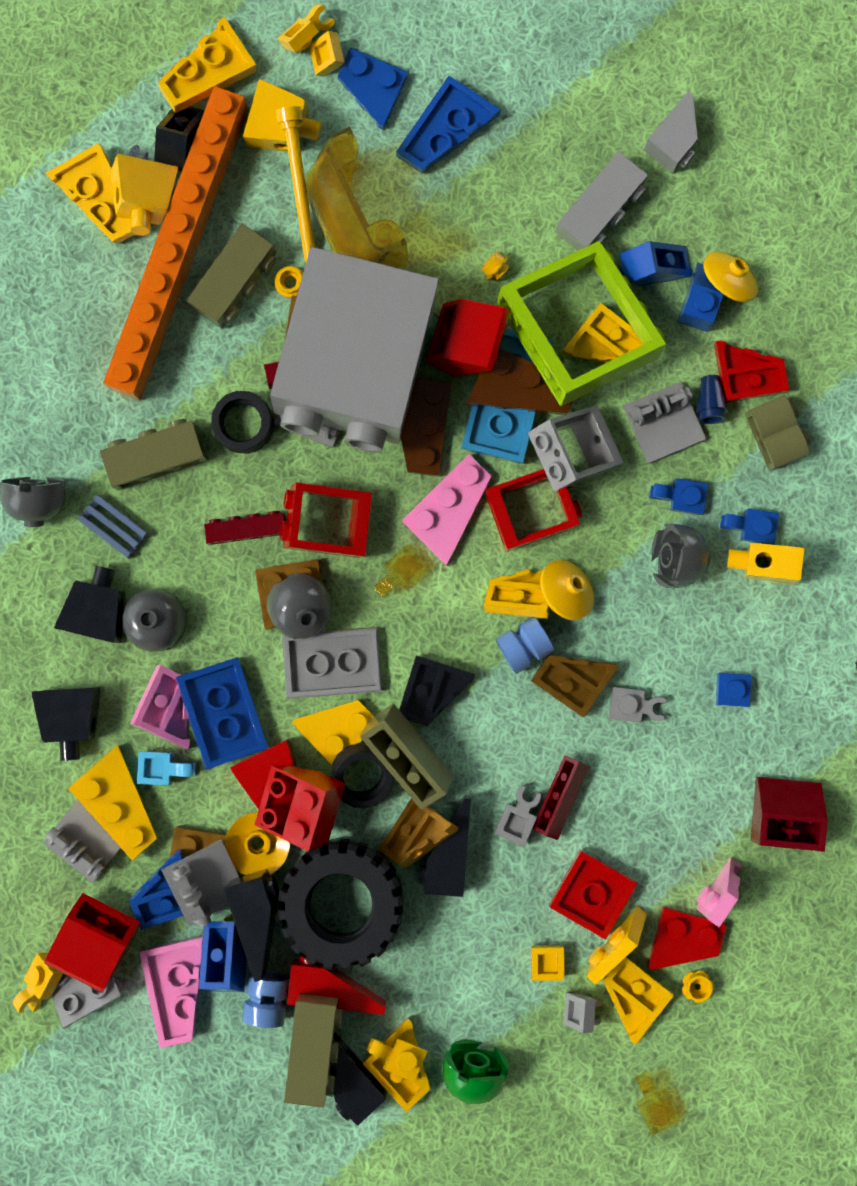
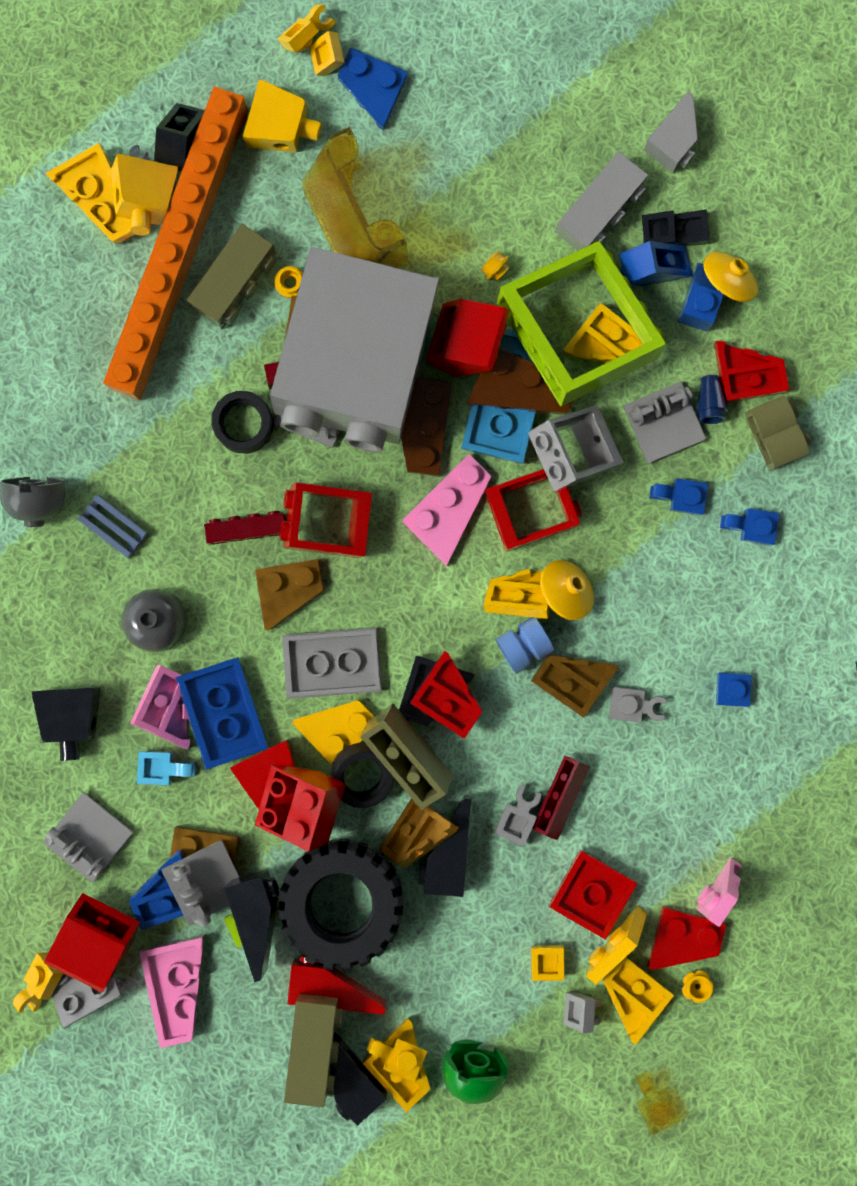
black torso [54,565,125,643] -> none
yellow wing [68,745,158,861] -> none
olive brick [100,419,208,491] -> none
yellow wing [158,17,257,114] -> none
blue slope [199,921,247,992] -> none
yellow dish [225,812,290,875] -> none
medium blue wheel [242,972,290,1028] -> none
dark grey cylinder [266,573,332,639] -> none
yellow piece [275,106,315,263] -> none
clear yellow plate [373,544,428,597] -> none
blue wing [396,76,501,173] -> none
dark grey cylinder [651,523,711,588] -> none
yellow torso [727,543,805,585] -> none
dark red slope [750,776,828,852] -> none
none -> red wing [410,651,482,739]
none -> black slope [642,209,710,246]

